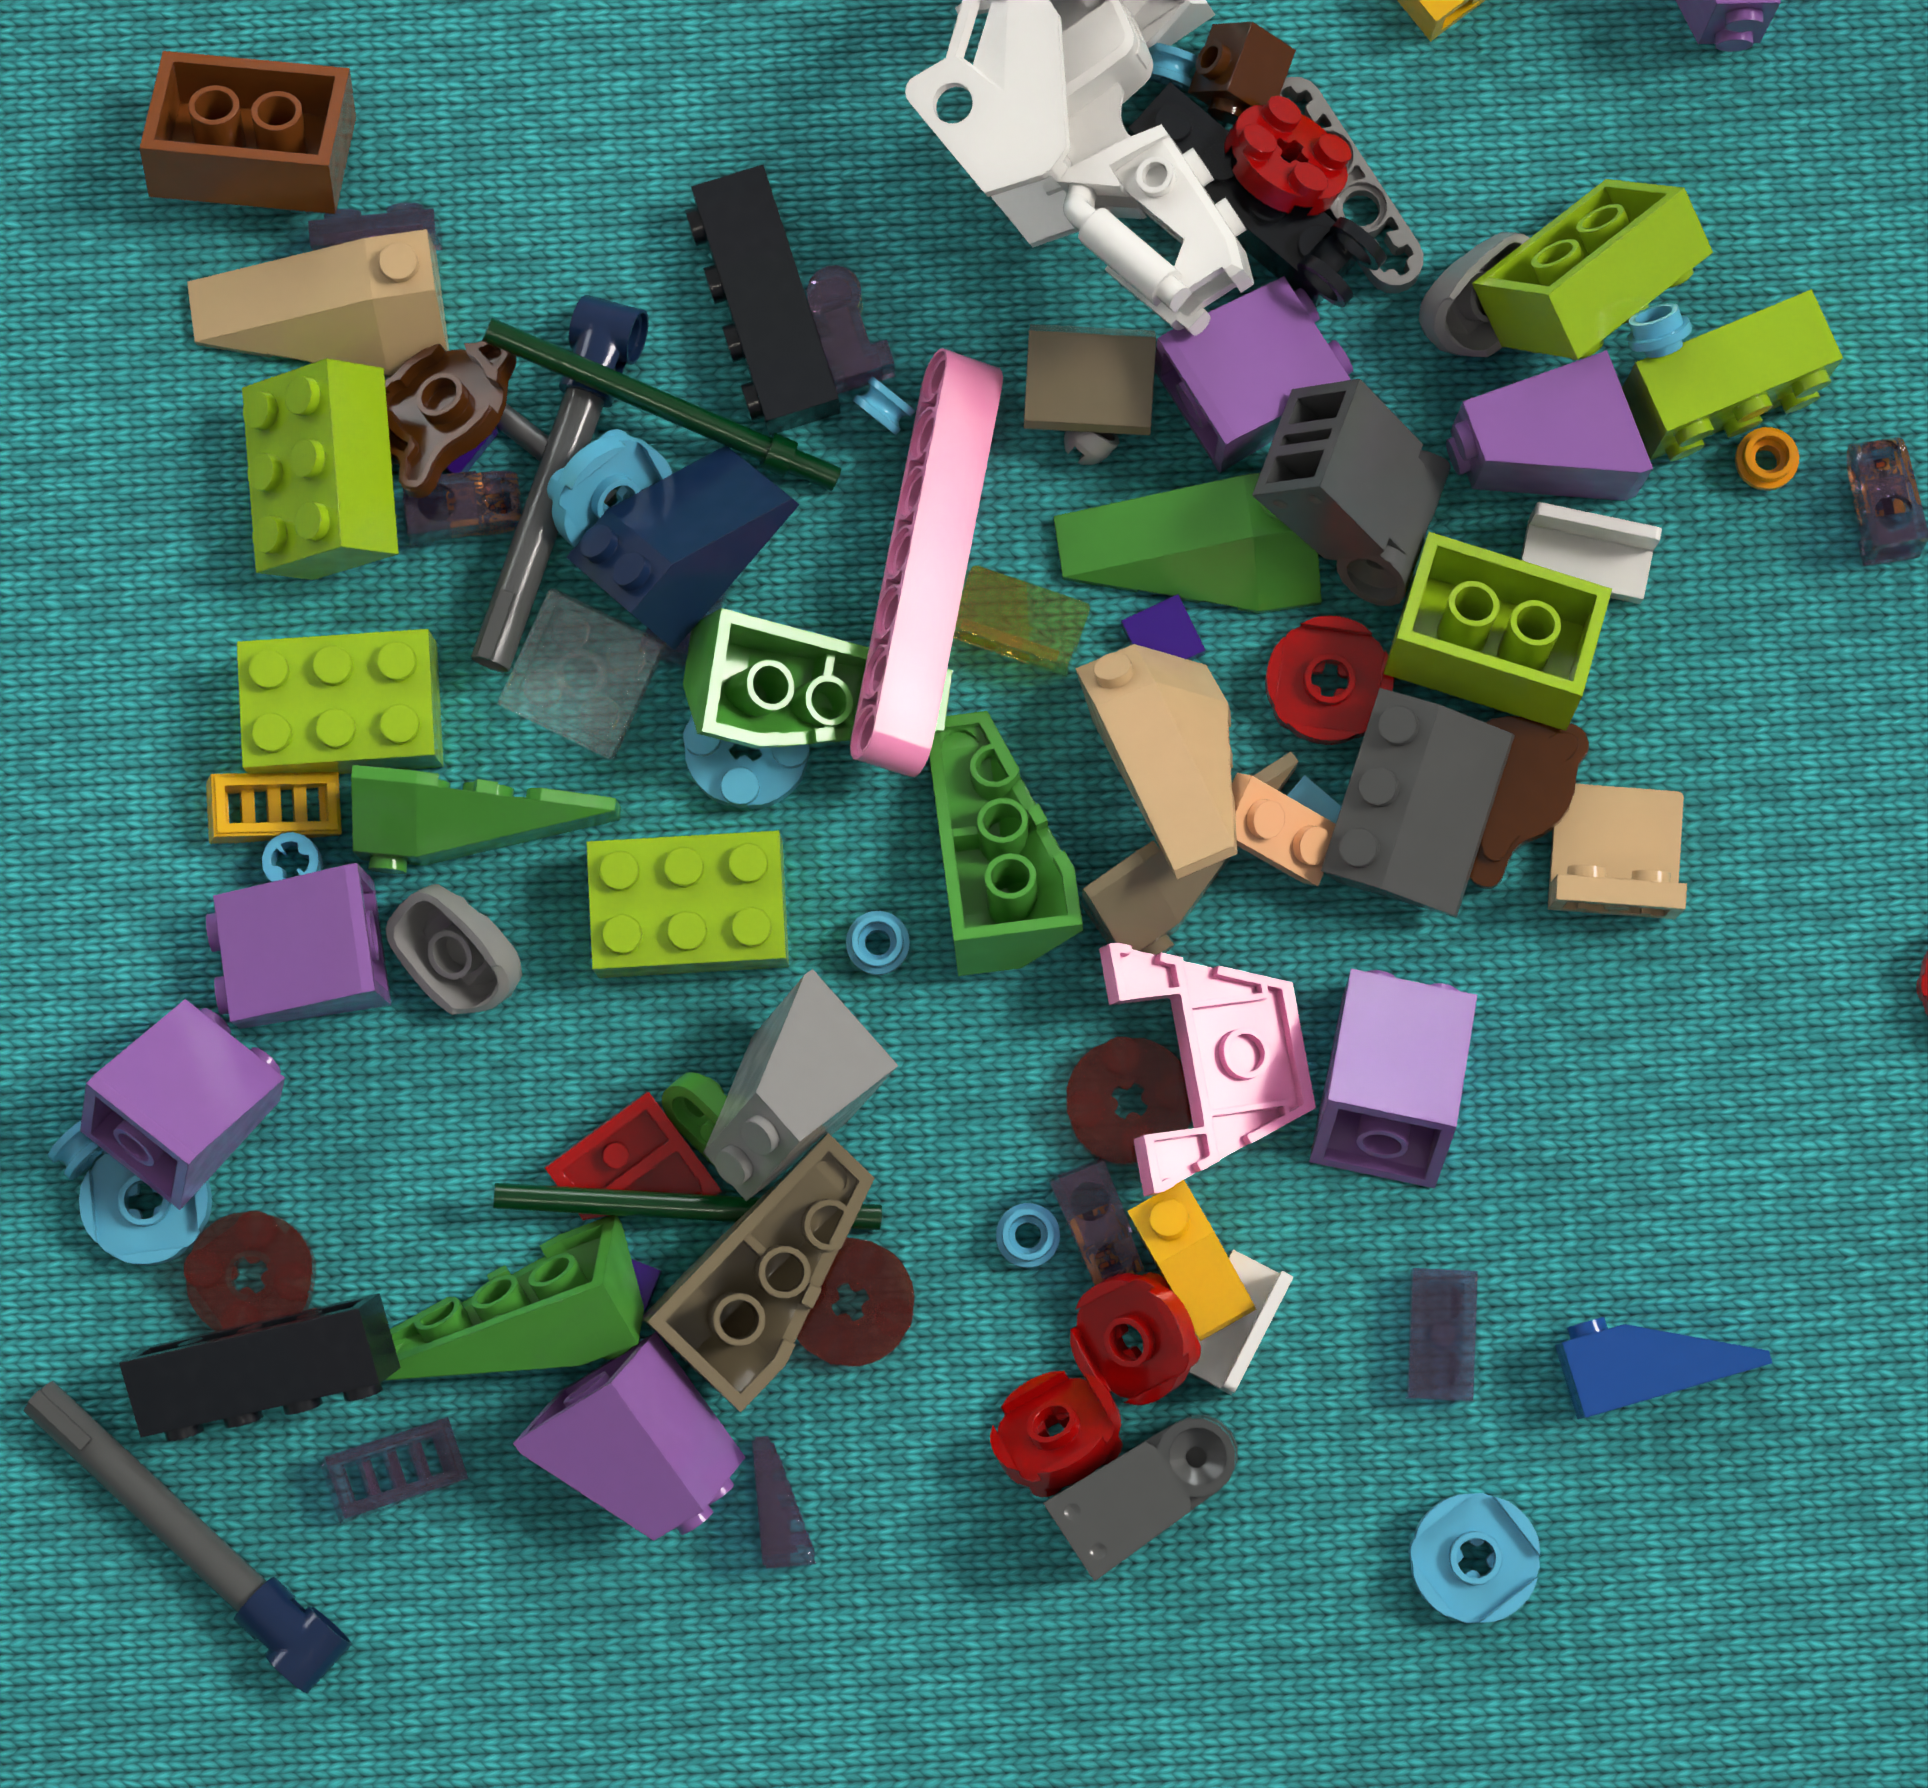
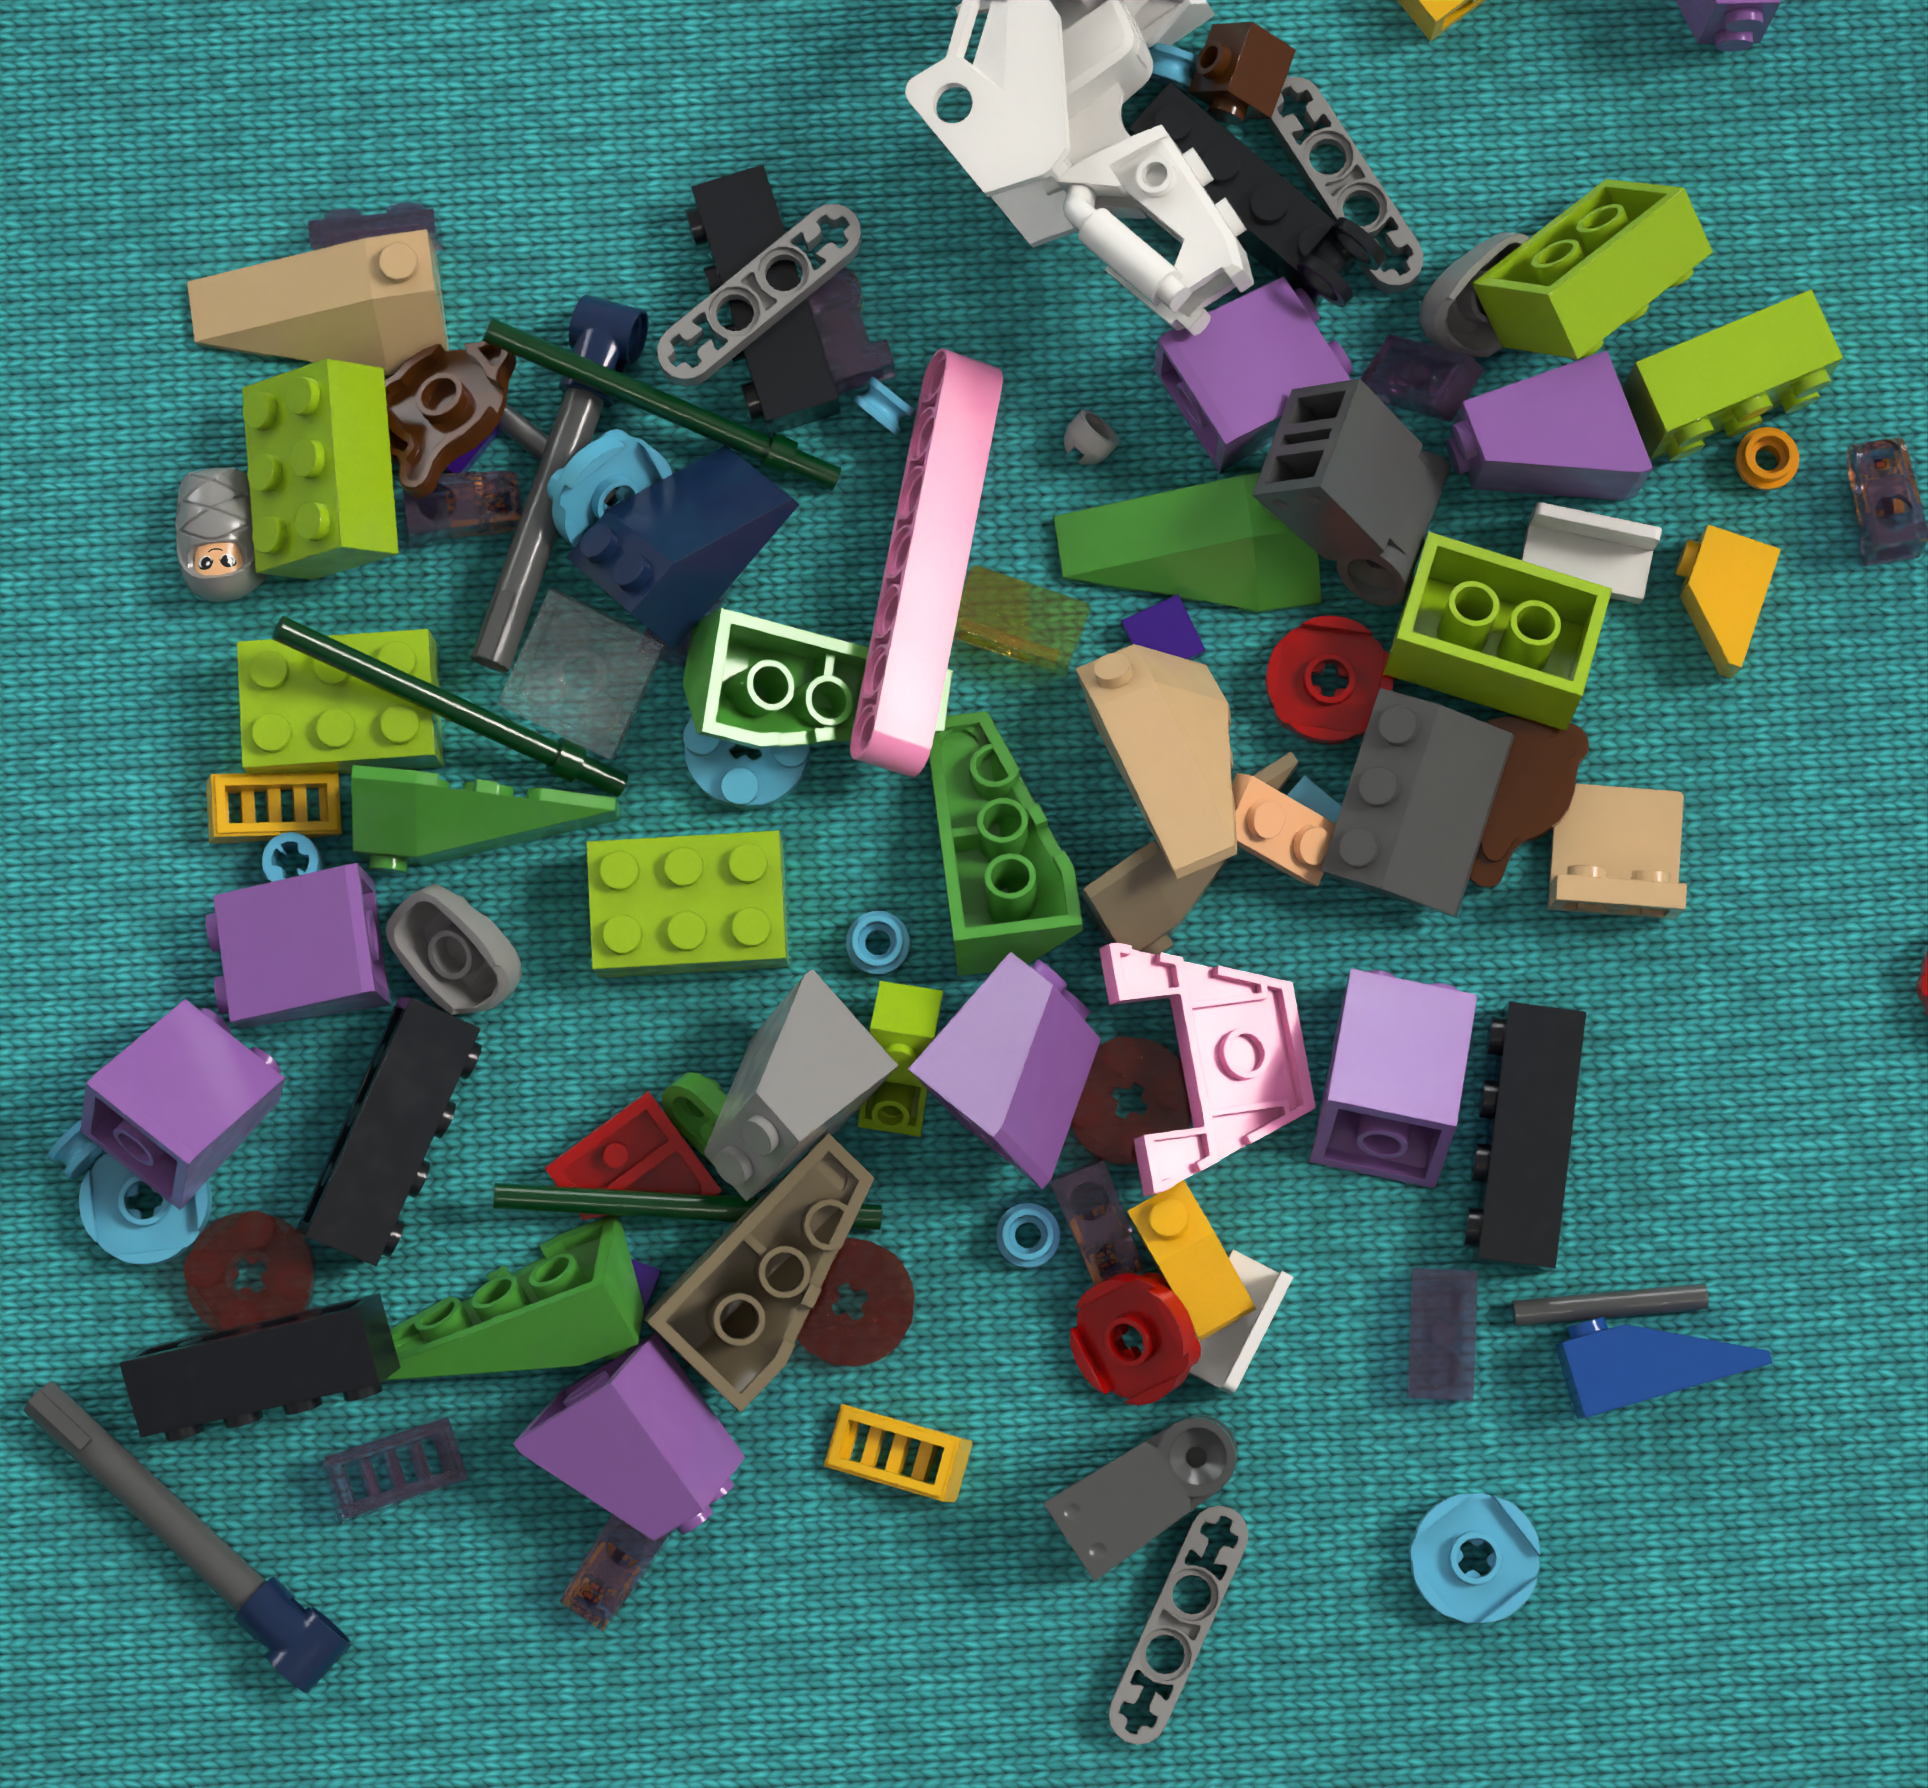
dark orange brick [139,51,356,214] -> none
clear purple slope [752,1436,817,1569] -> none
red plate [990,1371,1123,1497] -> none
dark tan slope [1024,324,1156,435] -> none
red plate [1224,96,1352,215] -> none
medium azure plate [1627,303,1692,358] -> none
none -> light grey piece [175,468,267,602]
none -> dark green bar [272,616,628,797]
none -> black brick [295,996,482,1266]
none -> clear purple leg [560,1514,676,1632]
none -> light grey beam [657,204,862,387]
none -> yellow slope [824,1404,972,1503]
none -> lime slope [857,981,943,1137]
none -> medium lavender slope [908,952,1101,1190]
none -> light grey beam [1108,1506,1249,1745]
none -> plate [1360,334,1484,422]
none -> black brick [1463,1001,1586,1272]
none -> dark grey bar [1512,1283,1708,1326]
none -> yellow slope [1675,524,1781,679]

